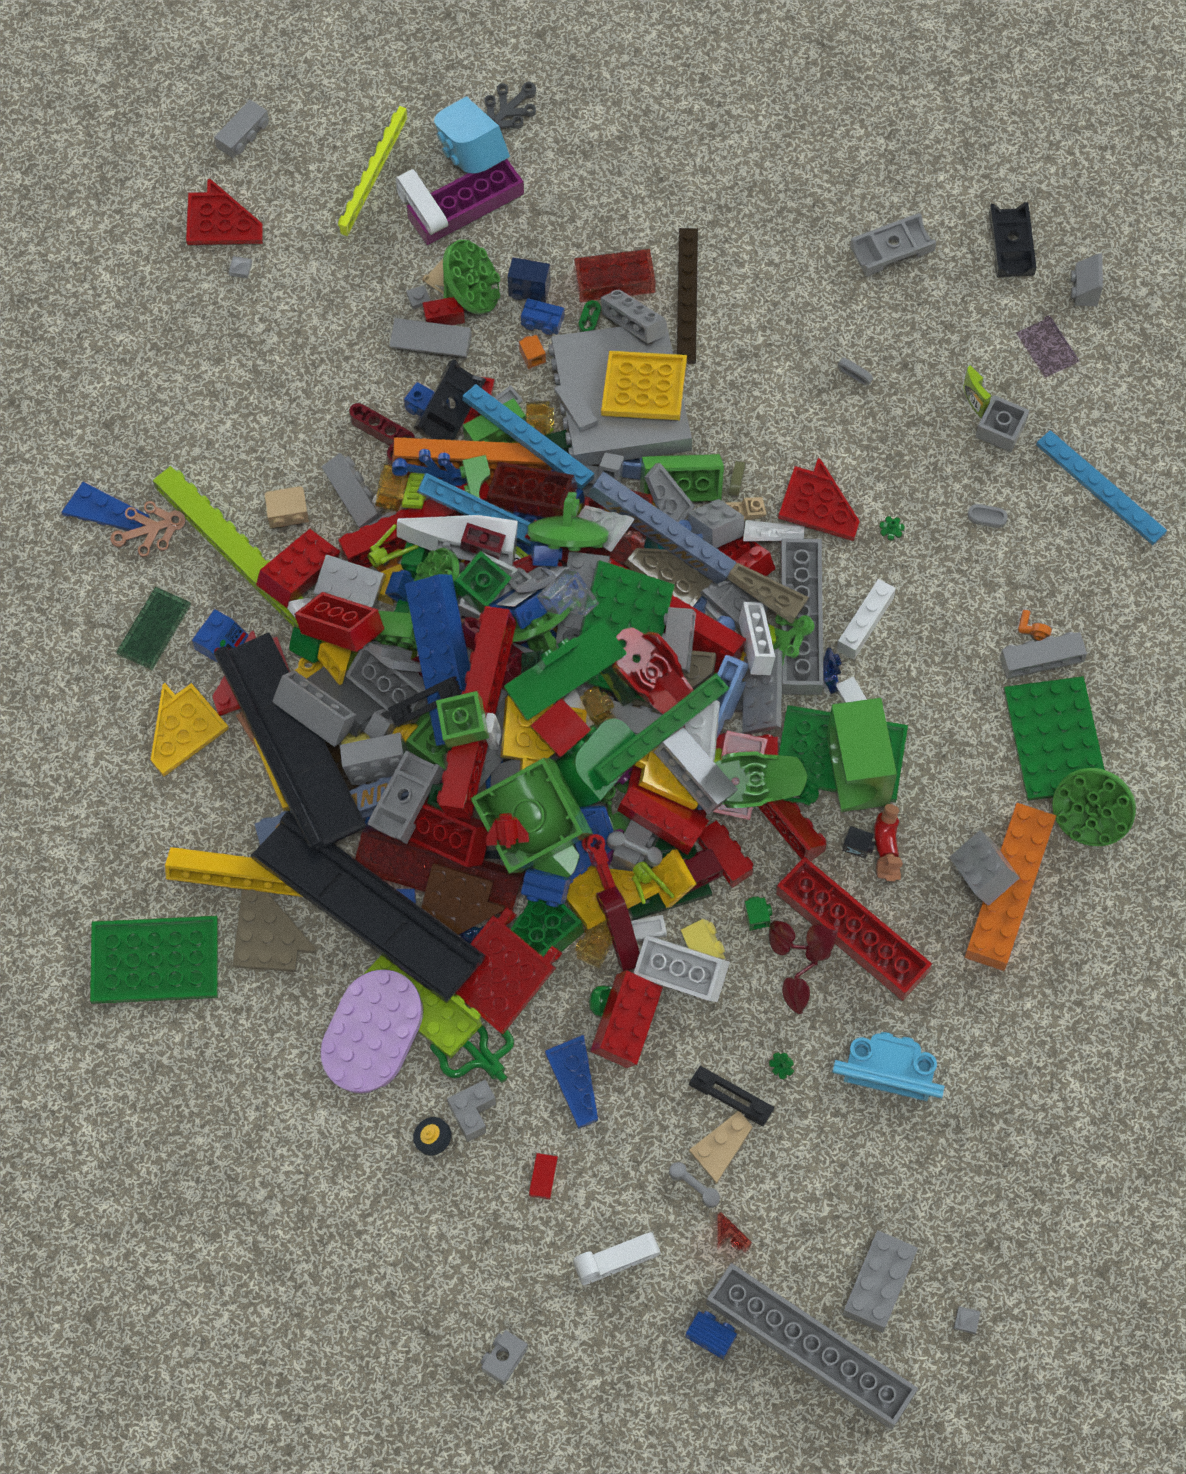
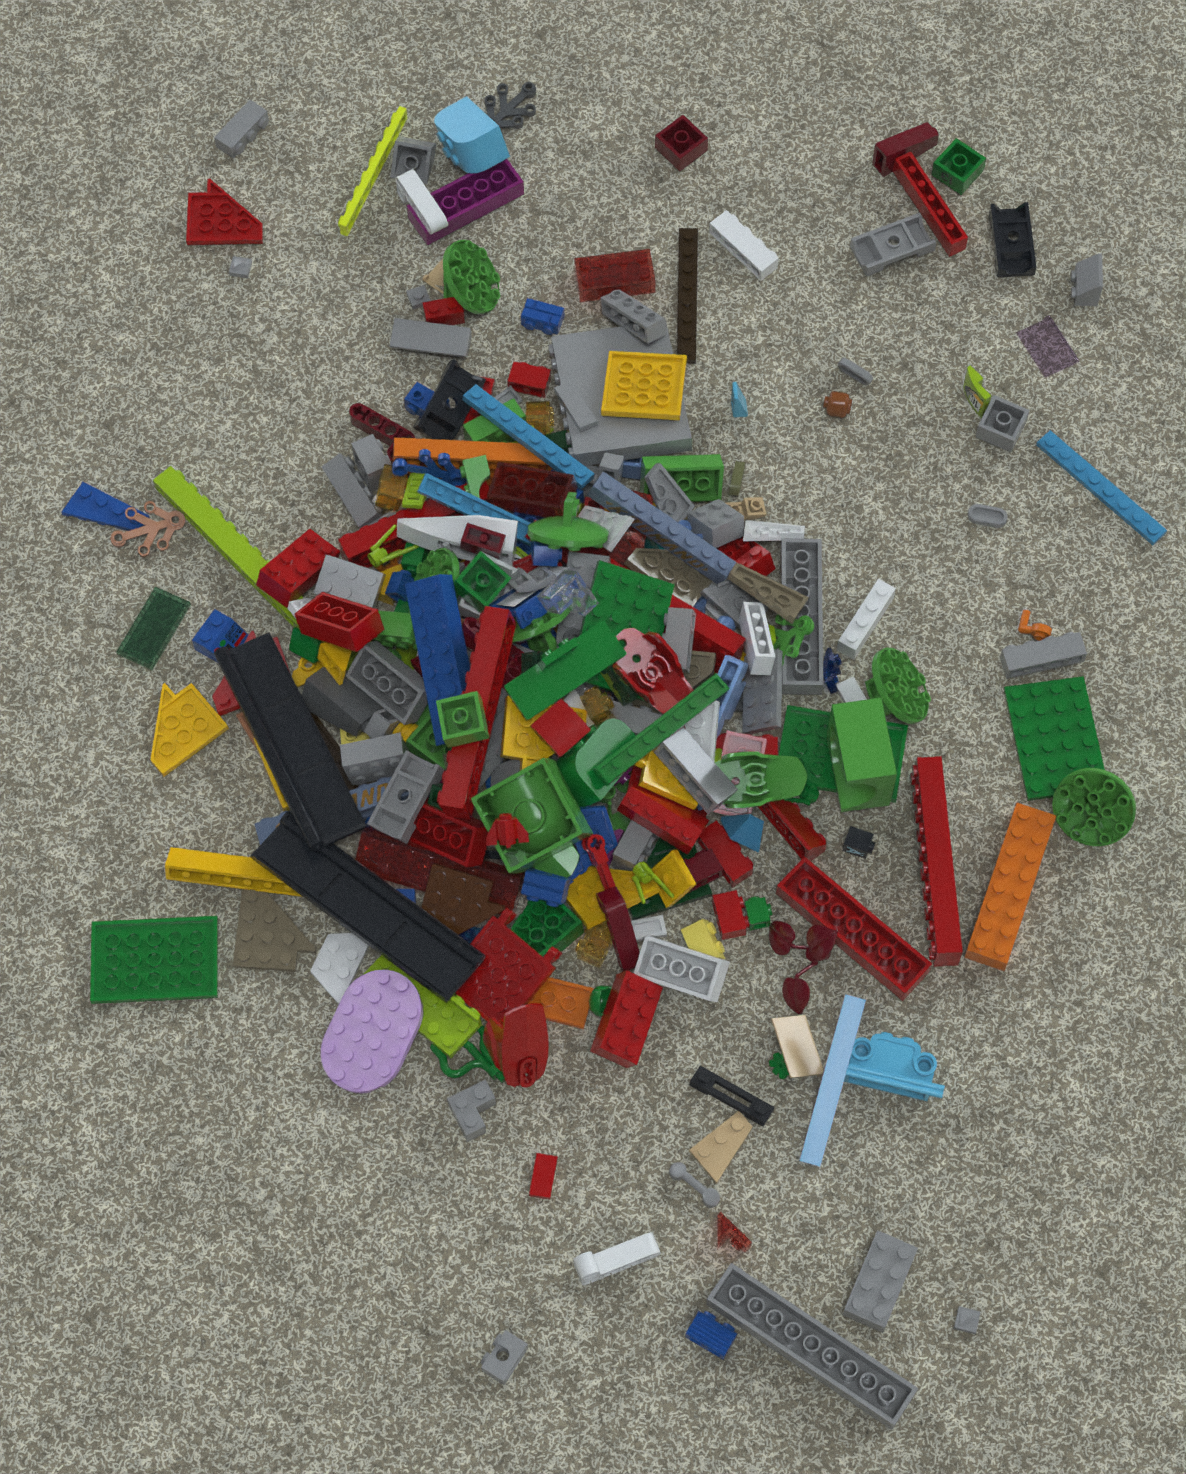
tan bracket [265,486,309,528] -> none
light grey brick [272,670,357,747] -> none
light grey slope [368,643,422,672] -> none
black container [388,676,462,727] -> none
black wheel [413,1117,451,1156] -> none
white tile [486,713,502,750] -> none
dark blue brick [507,257,551,303] -> none
orange brick [519,335,546,369] -> none
blue wing [545,1035,598,1129] -> none
green beam [579,300,601,332] -> none
light grey bar [606,831,662,867] -> none
red wing [778,458,860,541] -> none
piece [874,804,903,882] -> none
green plant [879,516,905,541] -> none
light grey brick [949,830,1020,906] -> none
none -> white wing [310,933,369,1005]
none -> light grey brick [351,434,392,492]
none -> light grey slope [390,137,436,184]
none -> red piece [483,1003,549,1088]
none -> red brick [507,361,551,398]
none -> orange tile [528,977,594,1029]
none -> dark red brick [655,115,708,172]
none -> white brick [709,210,778,281]
none -> red brick [712,890,749,940]
none -> dark azure slope [720,814,764,852]
none -> medium azure slope [731,382,748,418]
none -> tan piece [771,1015,824,1078]
none -> tile [800,994,866,1167]
none -> dark orange head [823,391,853,418]
none -> bright green bracket [865,647,931,724]
none -> dark red slope [872,122,939,178]
none -> red brick [893,151,968,257]
none -> red brick [910,756,963,967]
none -> green brick [931,138,986,195]

